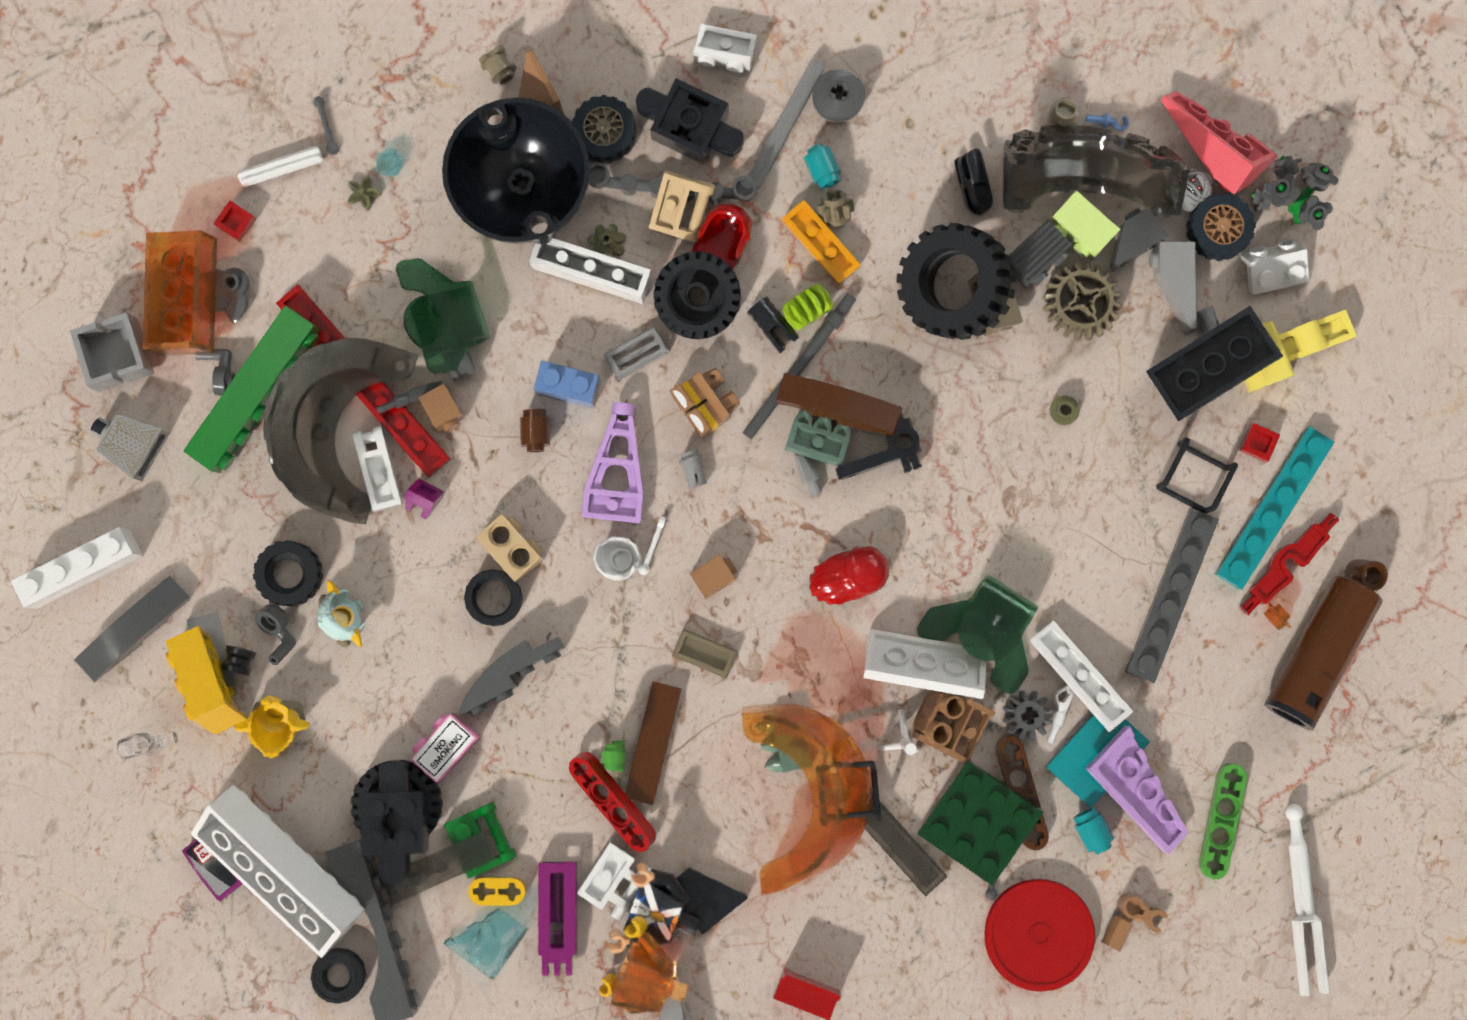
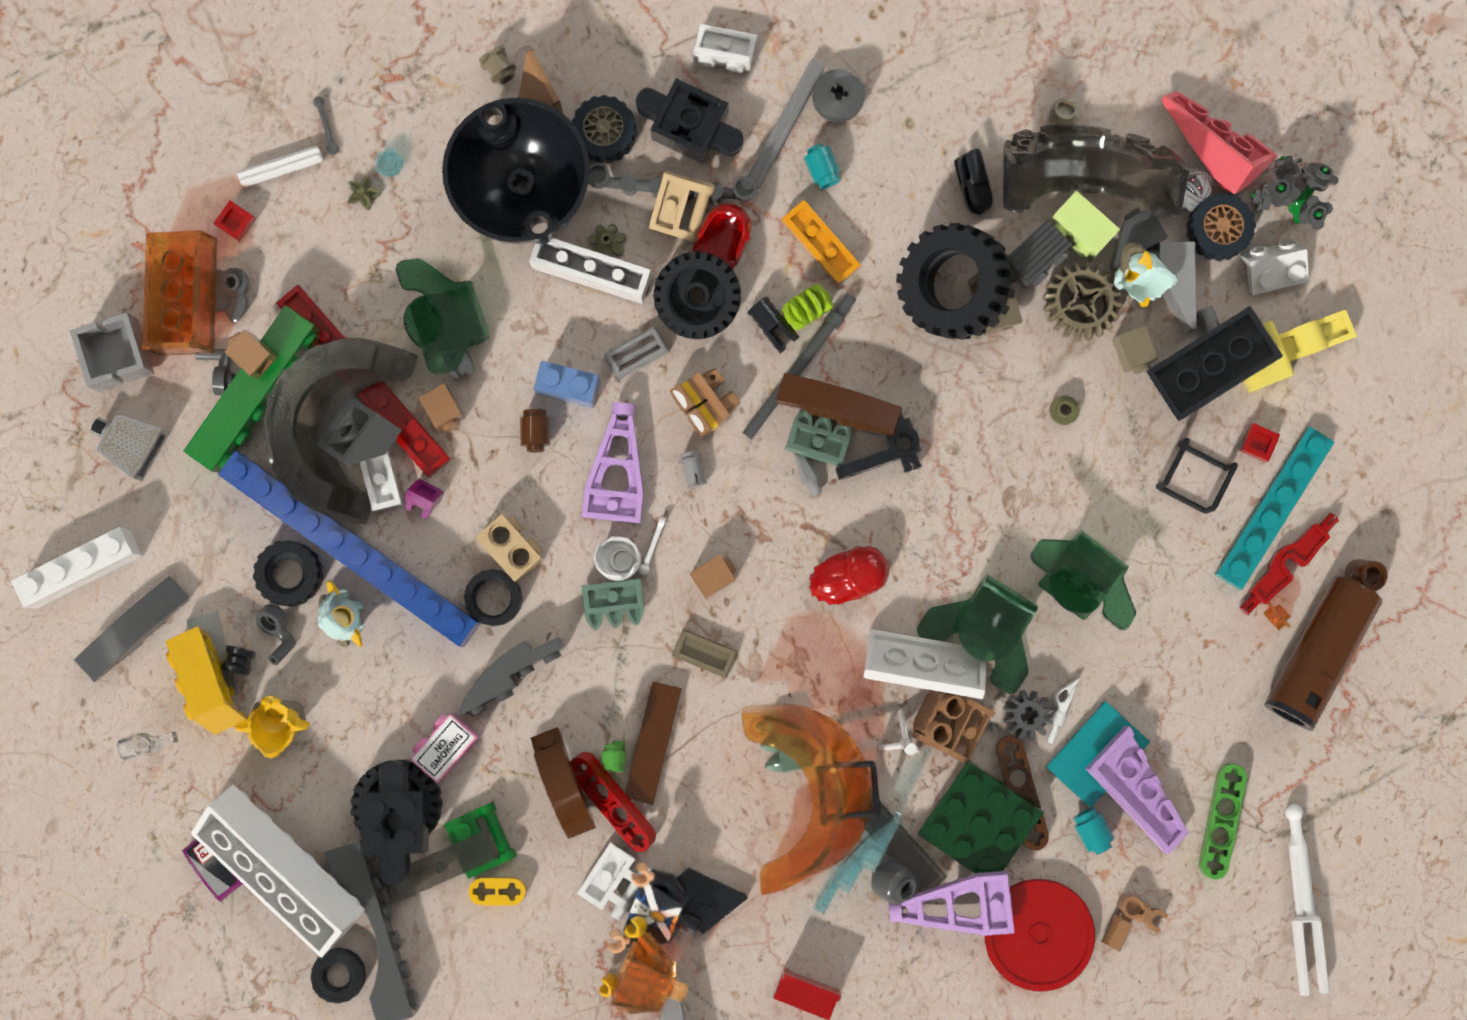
dark grey hand [376,381,443,414] -> none
clear light blue slope [443,908,529,980] -> none
magenta hinge [538,861,577,976] -> none
dark tan gear [817,190,854,227] -> none
white plate [1030,621,1134,732] -> none
medium blue hand [1085,113,1129,131] -> none
dark grey plate [1125,508,1219,683] -> none
none -> blue brick [218,451,481,647]
none -> medium nougat brick [224,330,278,379]
none -> dark grey slope [316,396,401,466]
none -> reddish brown arch [531,727,596,839]
none -> sand green plate [582,579,644,630]
none -> clear light blue slope [813,812,902,914]
none -> dark grey head [871,859,916,905]
none -> lavender plate [889,871,1014,935]
none -> clear green piece [1030,529,1136,630]
none -> dark tan brick [1113,326,1158,374]
none -> light aqua hair [1114,243,1178,307]

